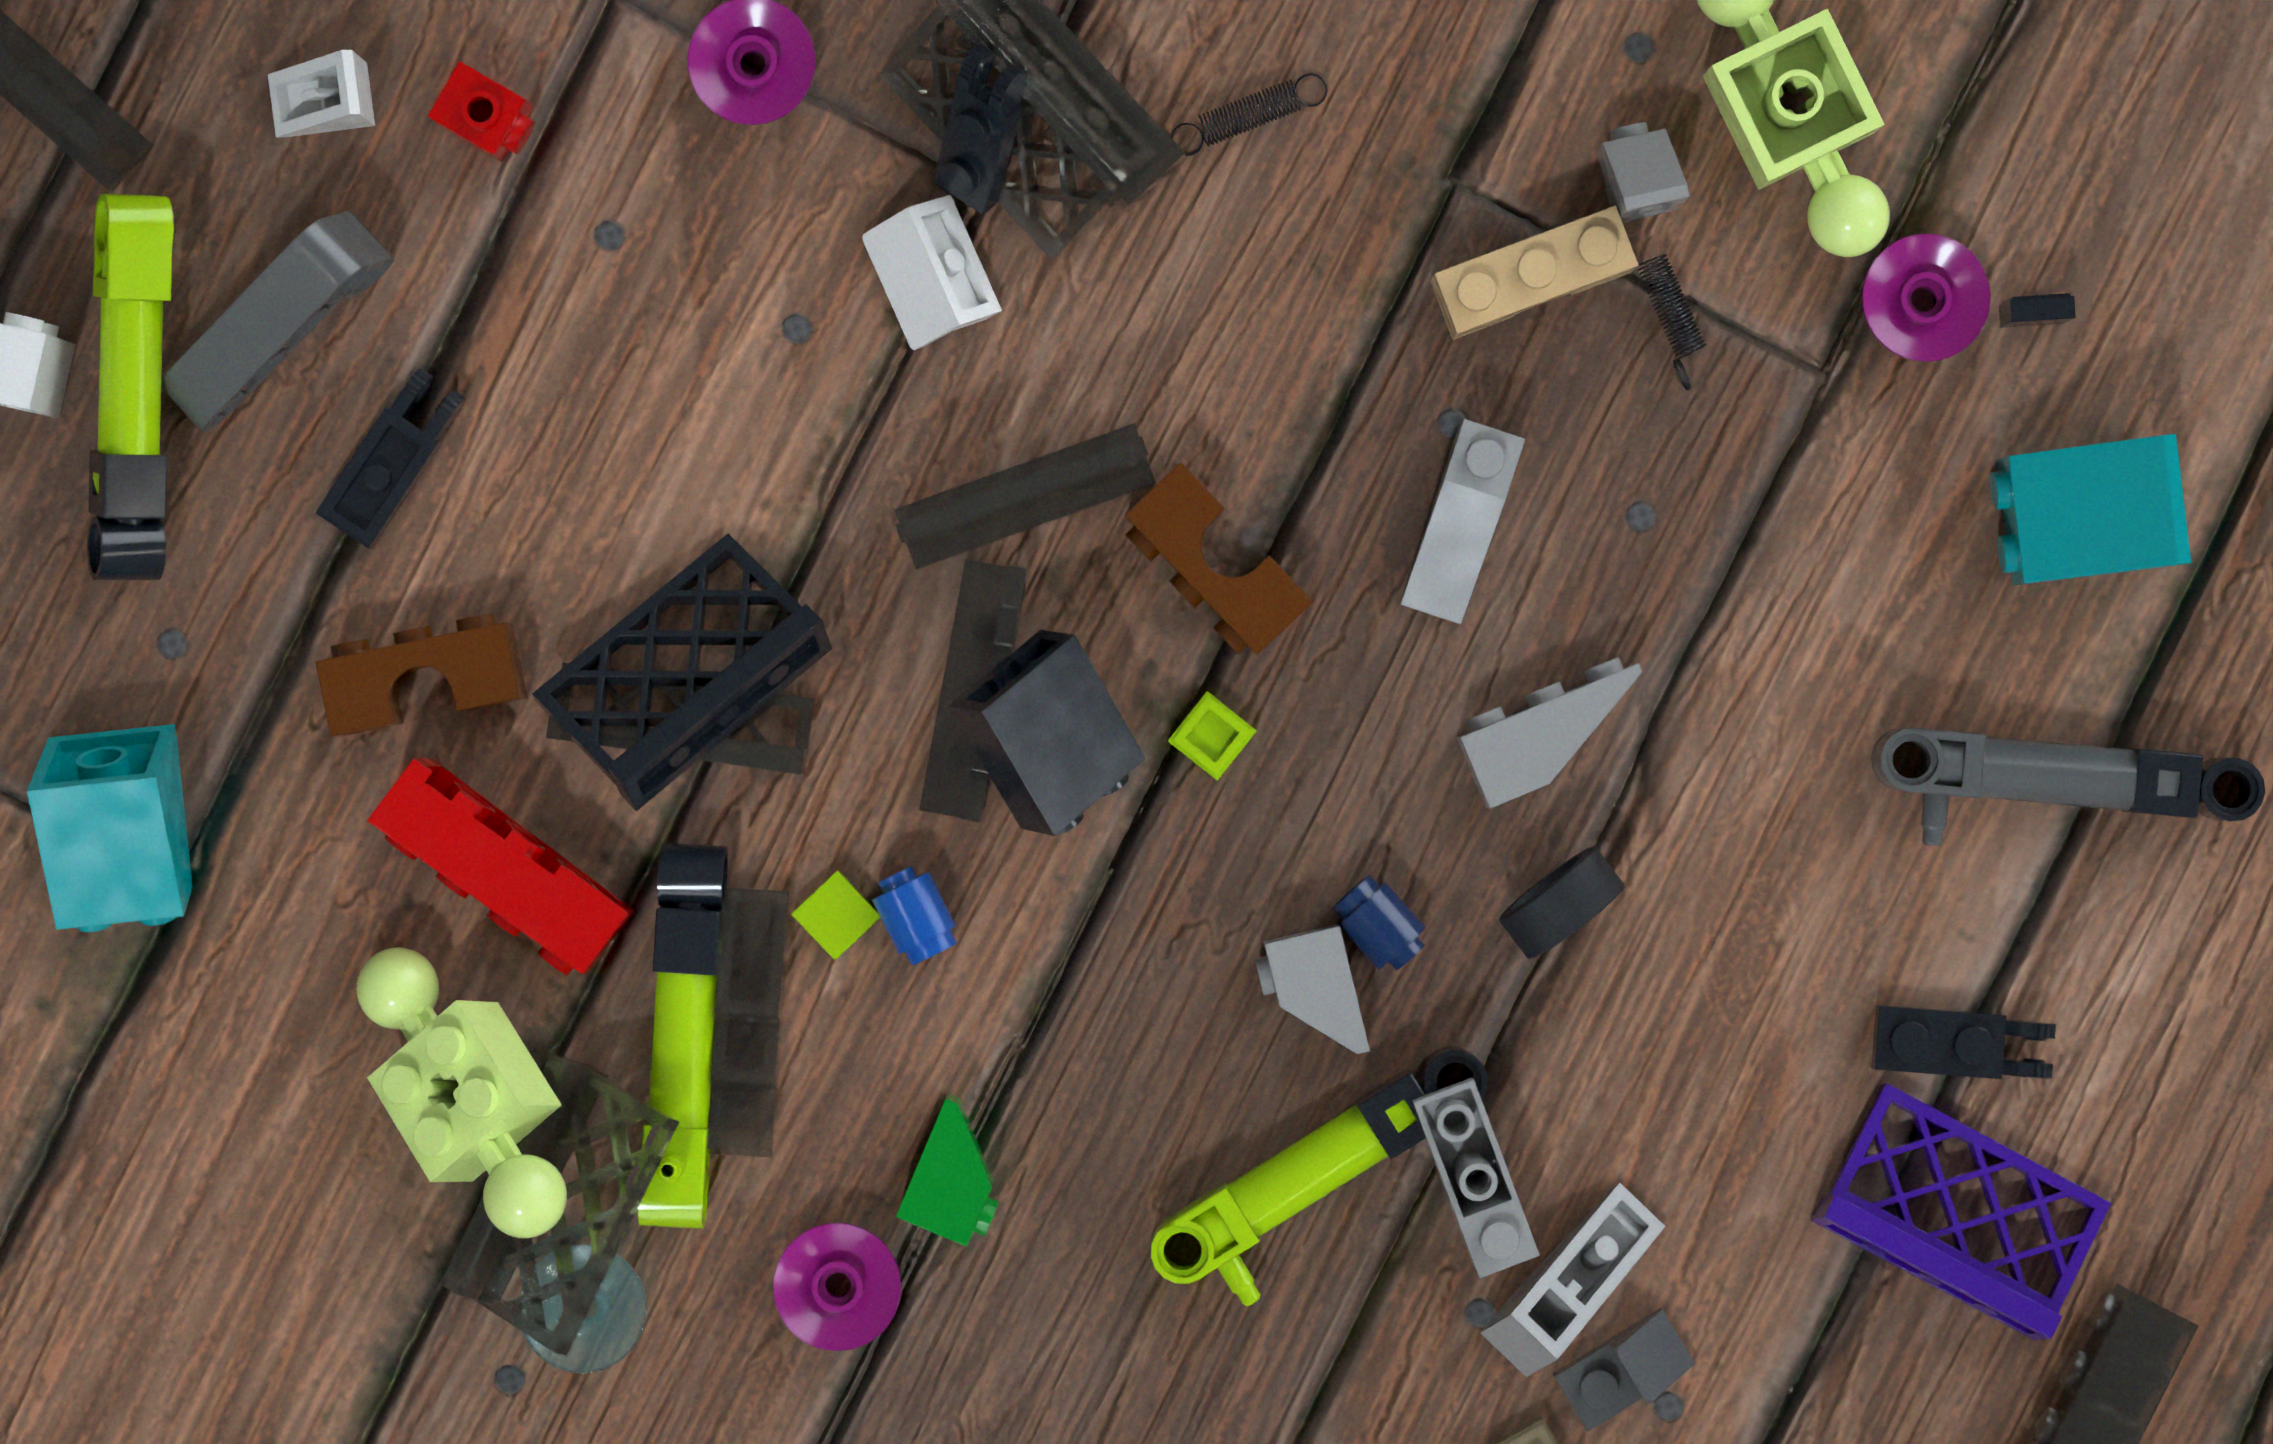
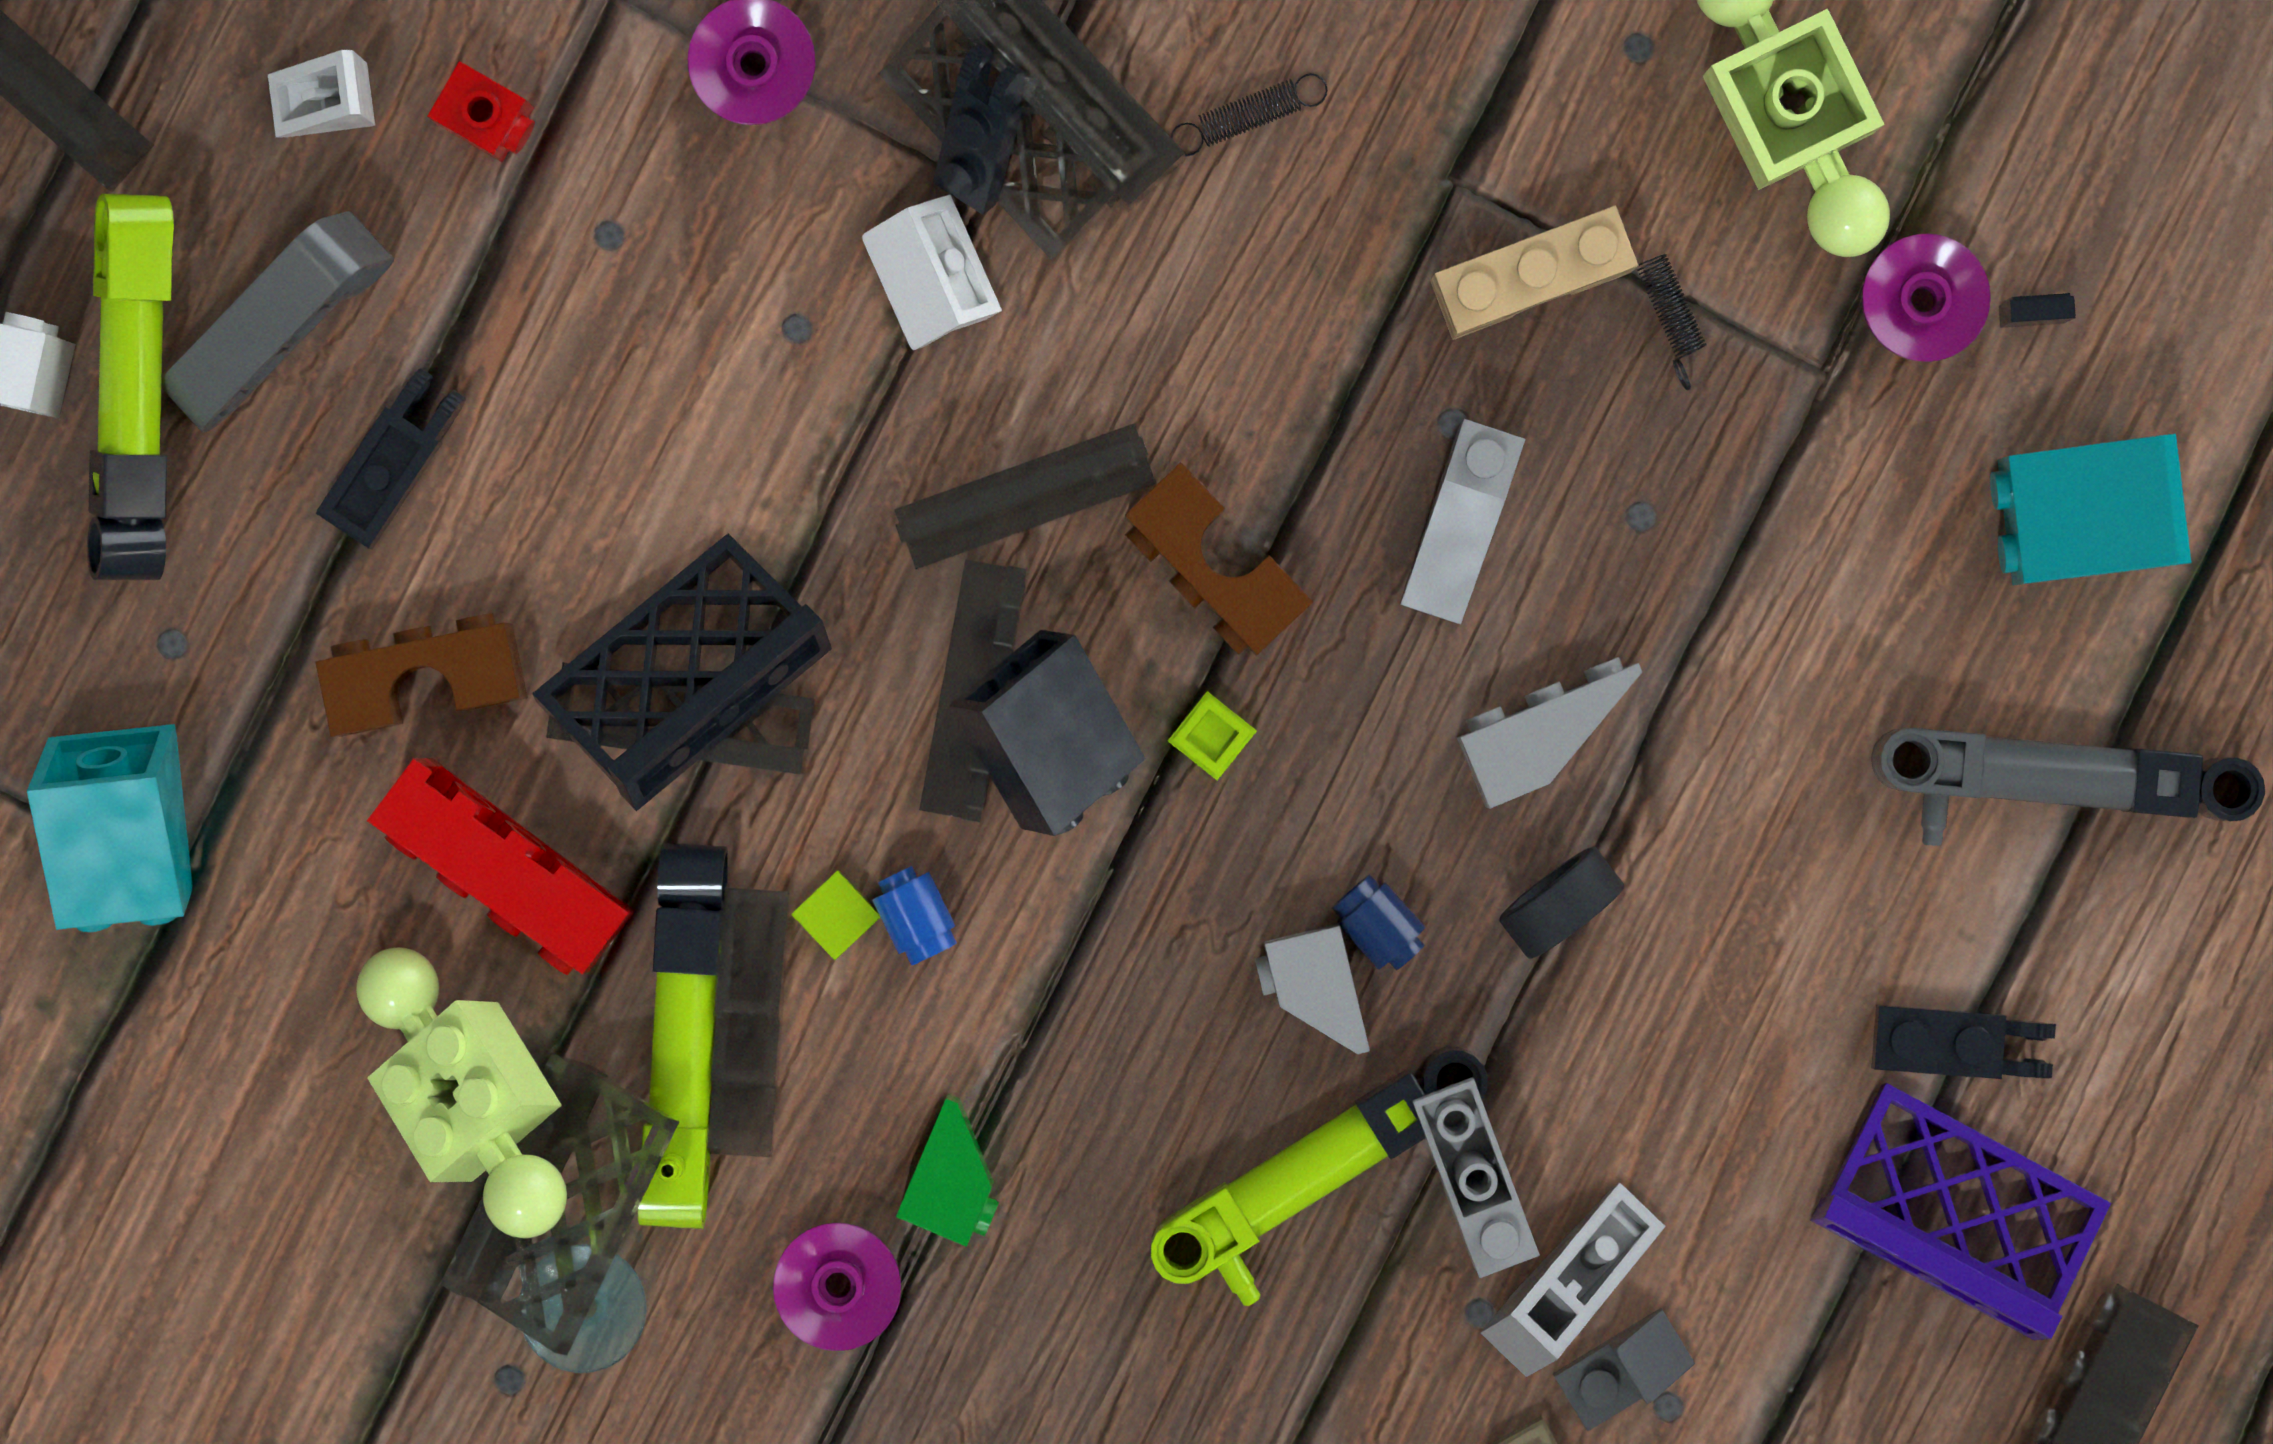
light grey slope [1597,122,1690,223] -> none

